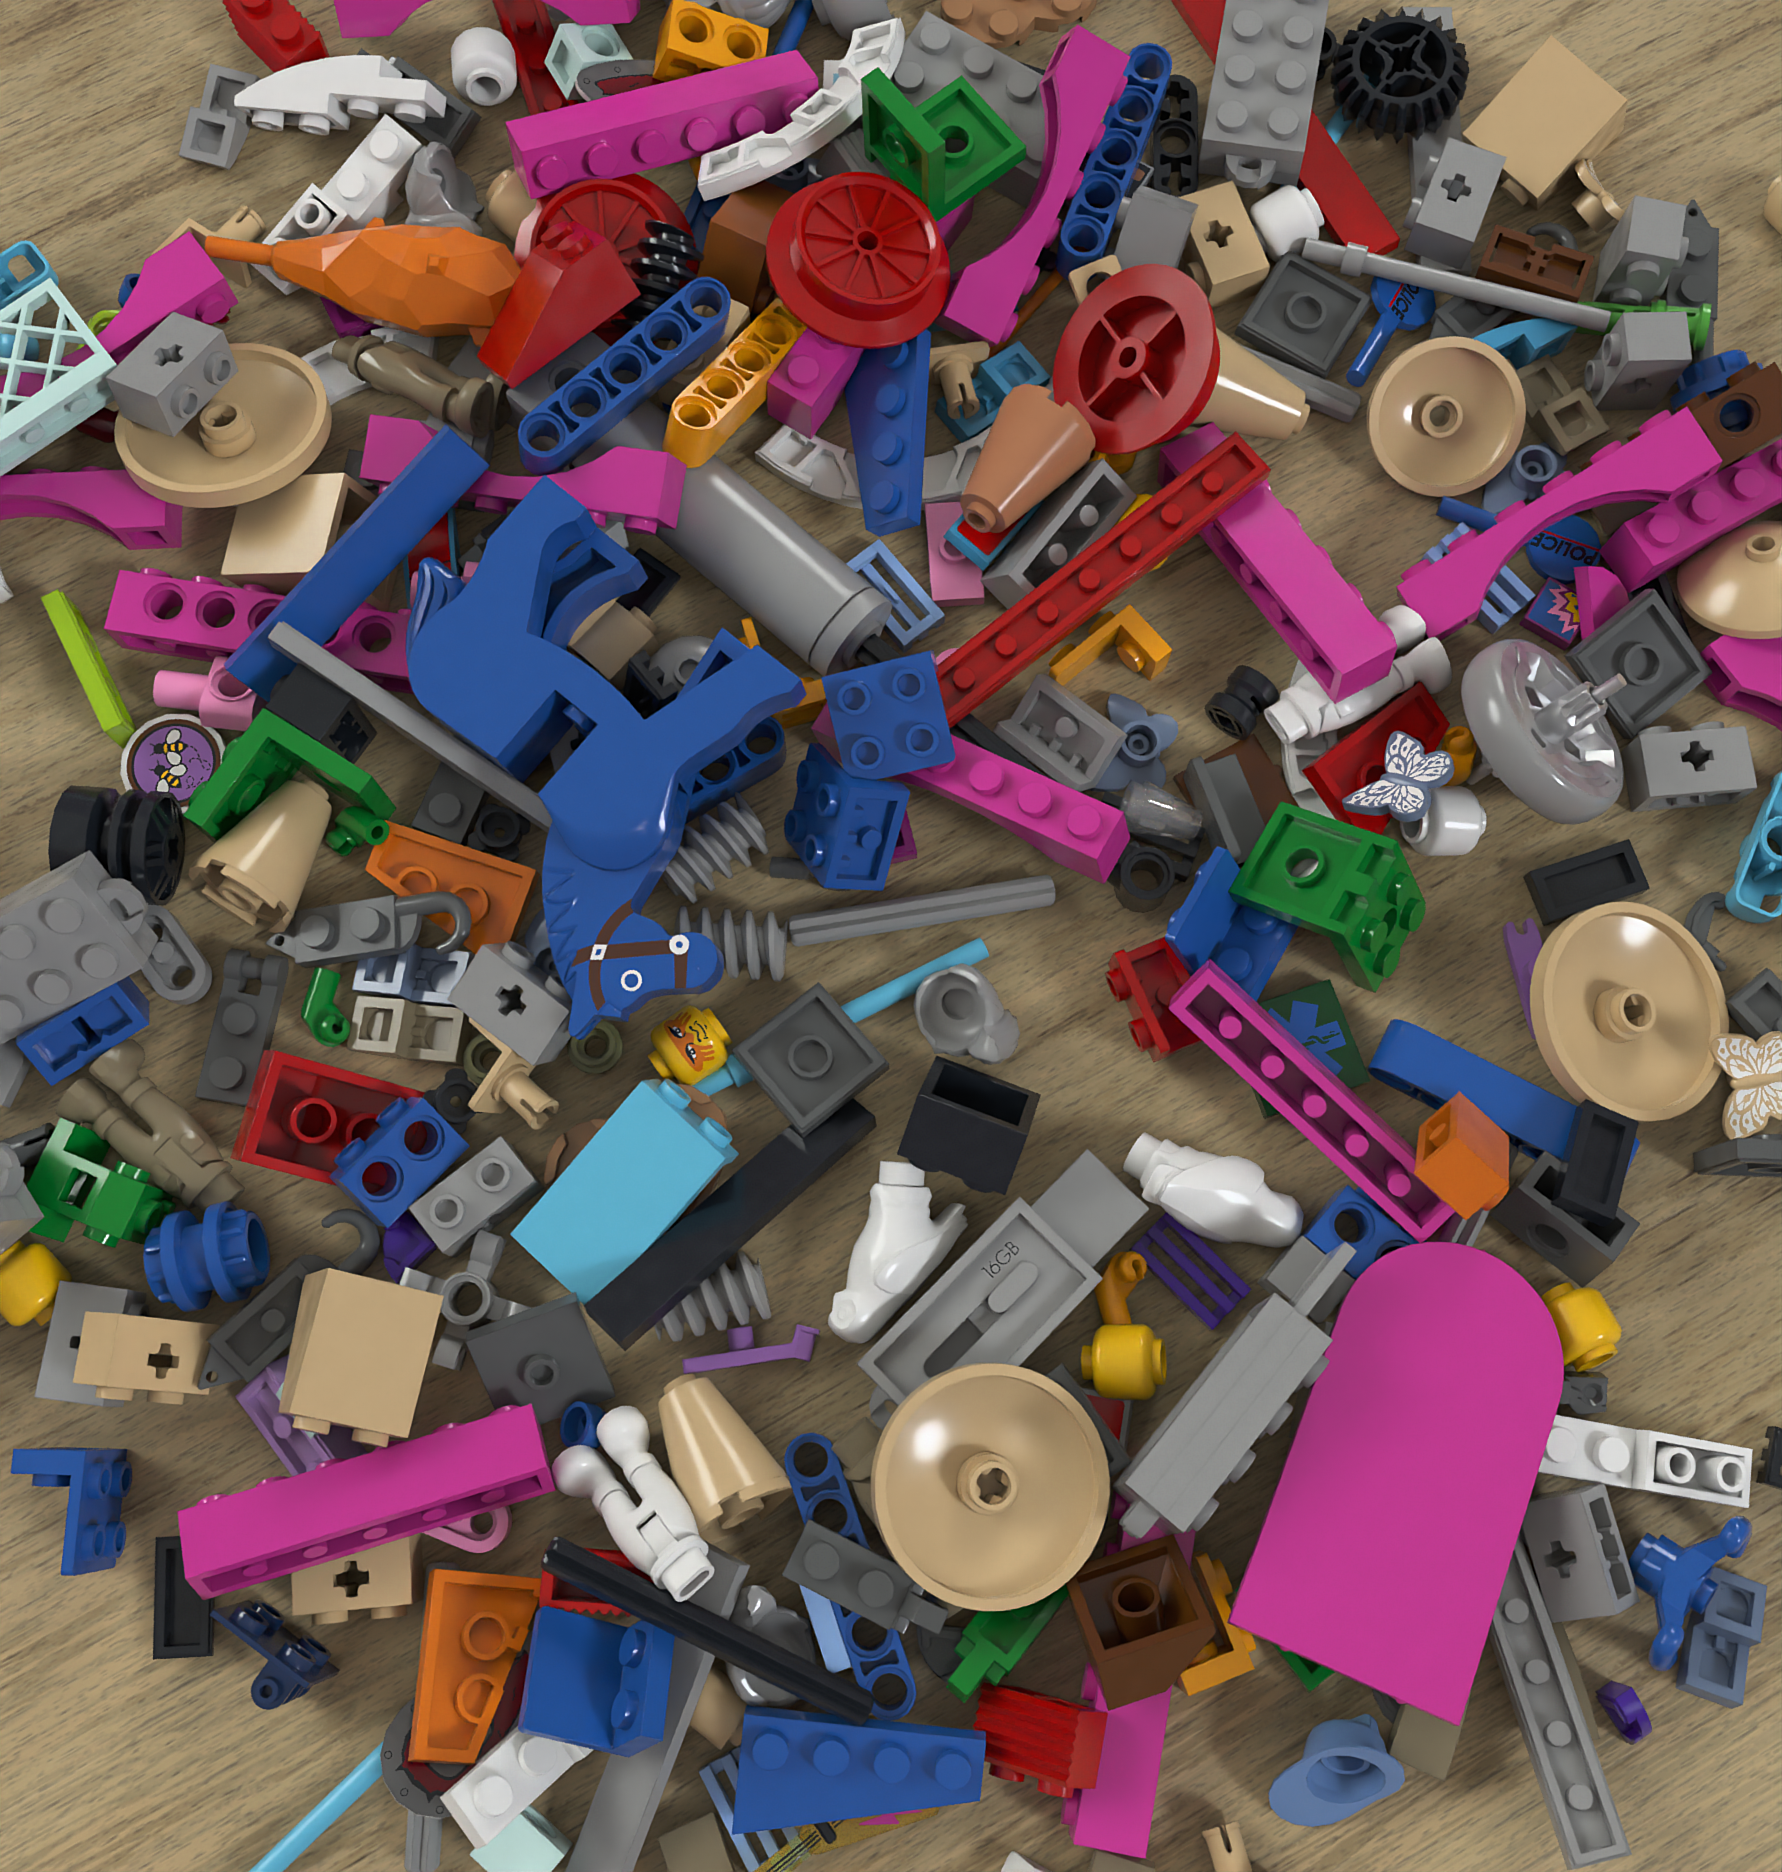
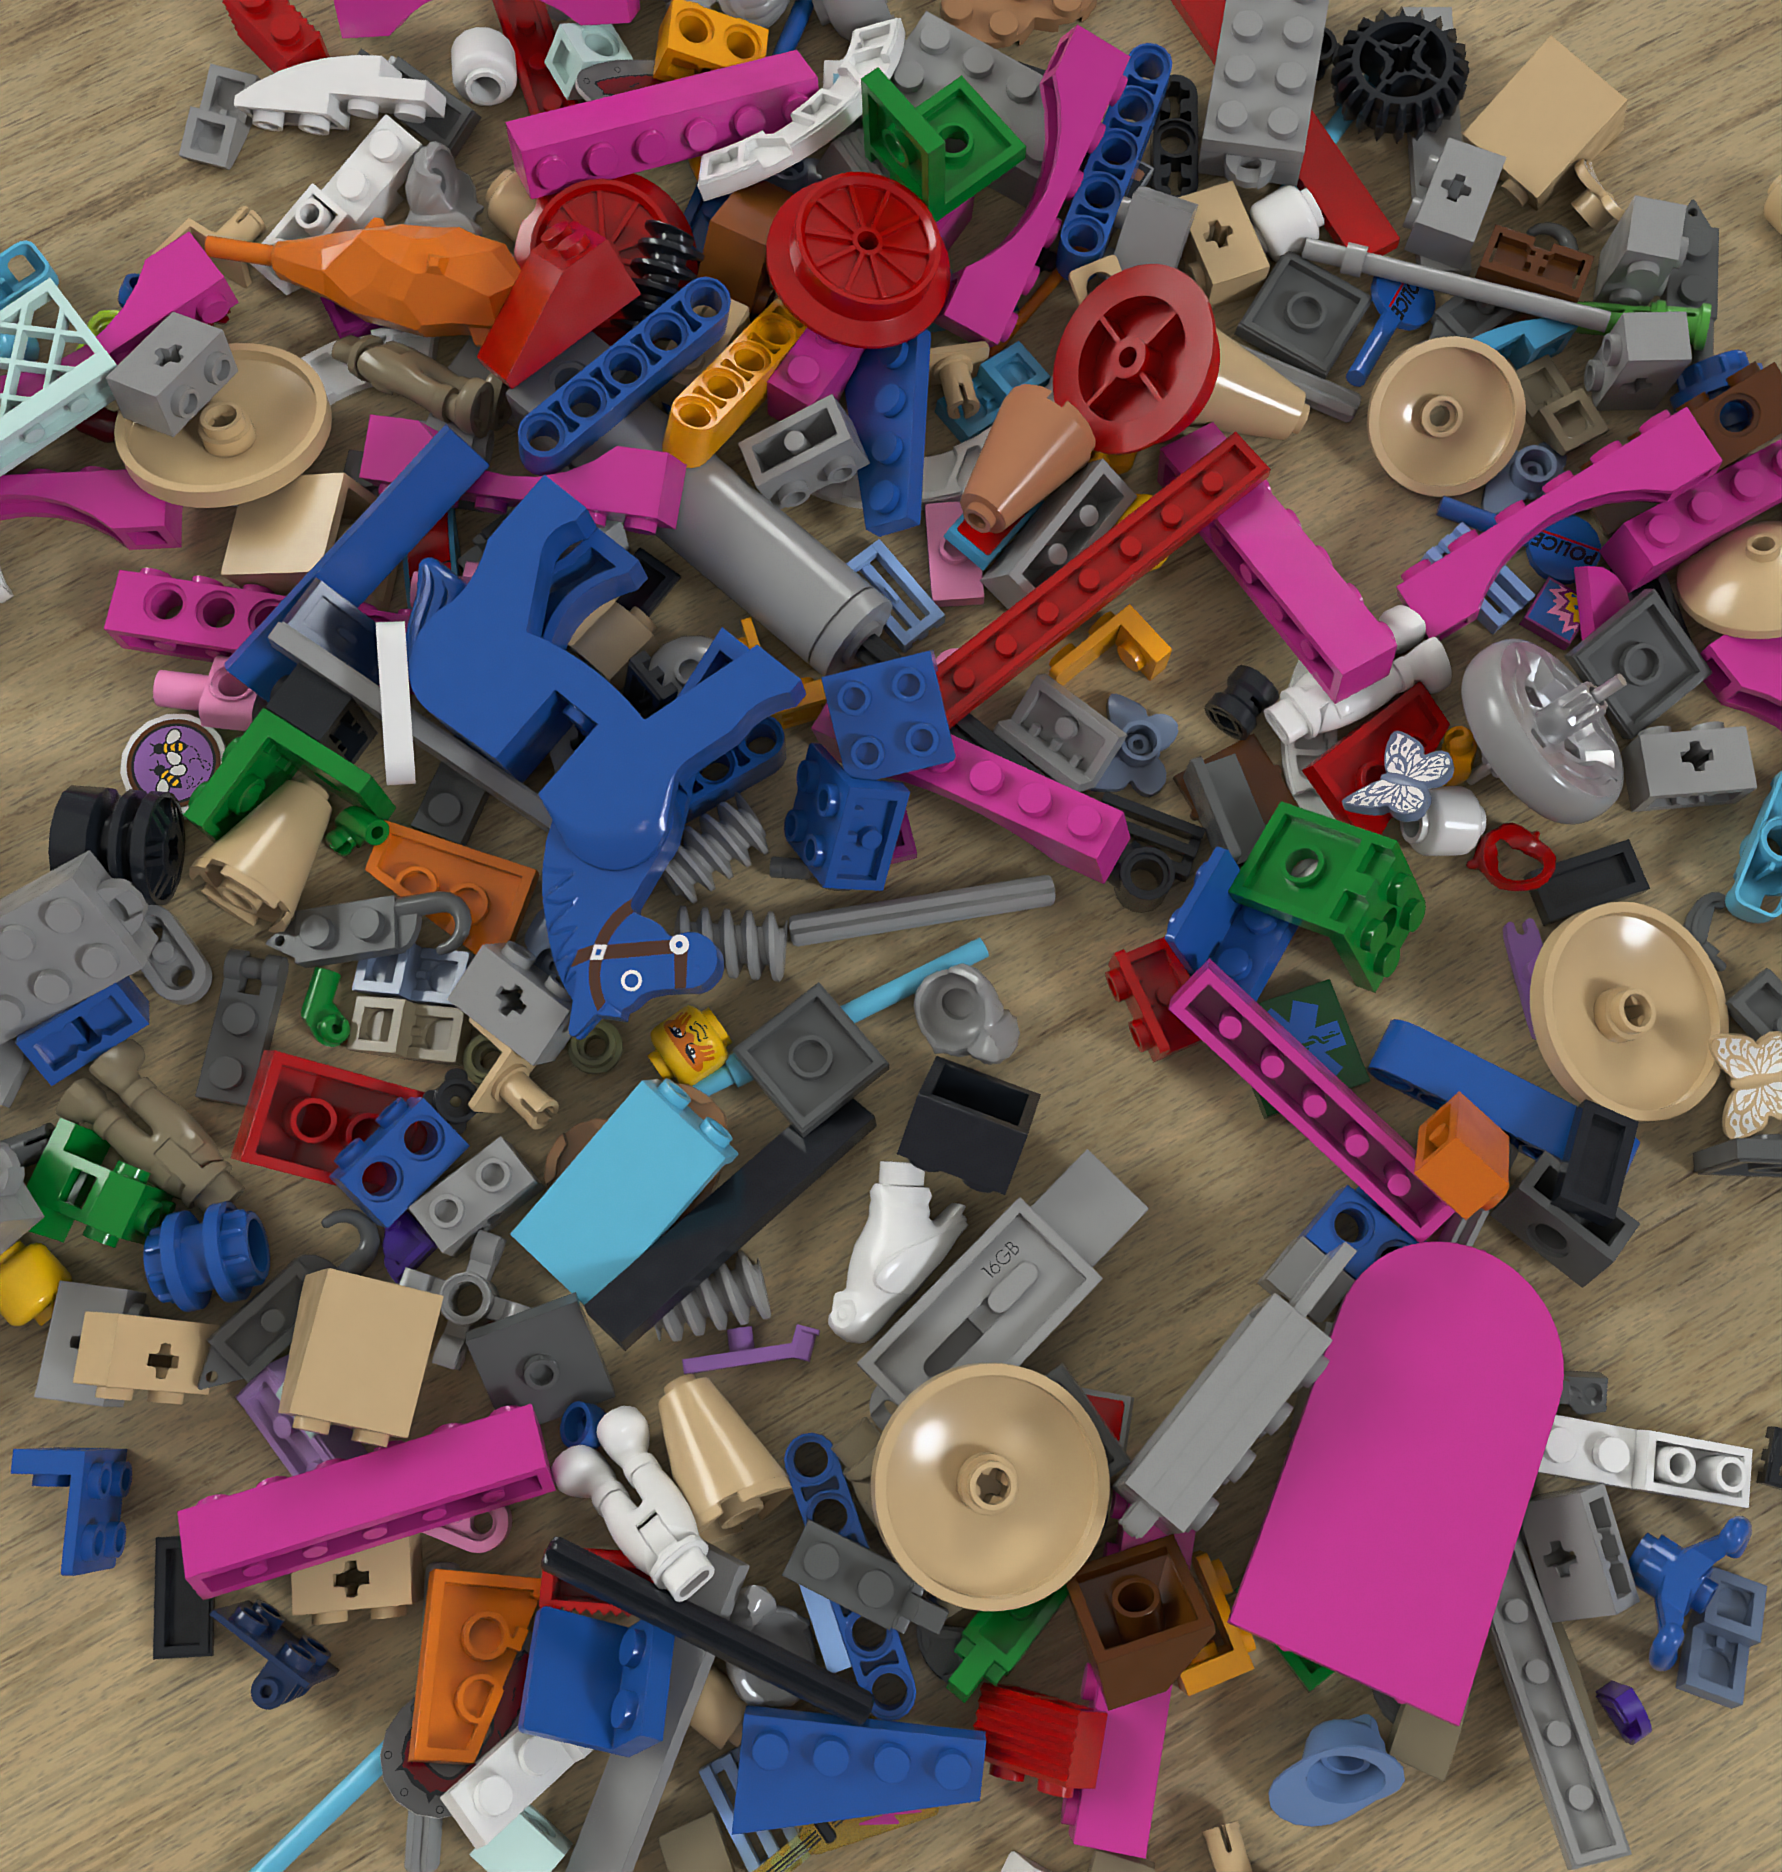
lime tile [41,589,137,749] -> none
black plate [468,804,531,862] -> none
yellow head [1081,1324,1167,1400] -> none
light orange arm [1094,1251,1147,1325] -> none
clear cone [1119,780,1203,841] -> none
white animal [1123,1132,1304,1248] -> none
dark purple tile [1129,1212,1252,1331] -> none
yellow head [1541,1282,1622,1373] -> none
none -> dark blue plate [282,578,380,686]
none -> white beam [376,621,416,785]
none -> light grey brick [738,394,870,509]
none -> red piece [1466,822,1556,891]

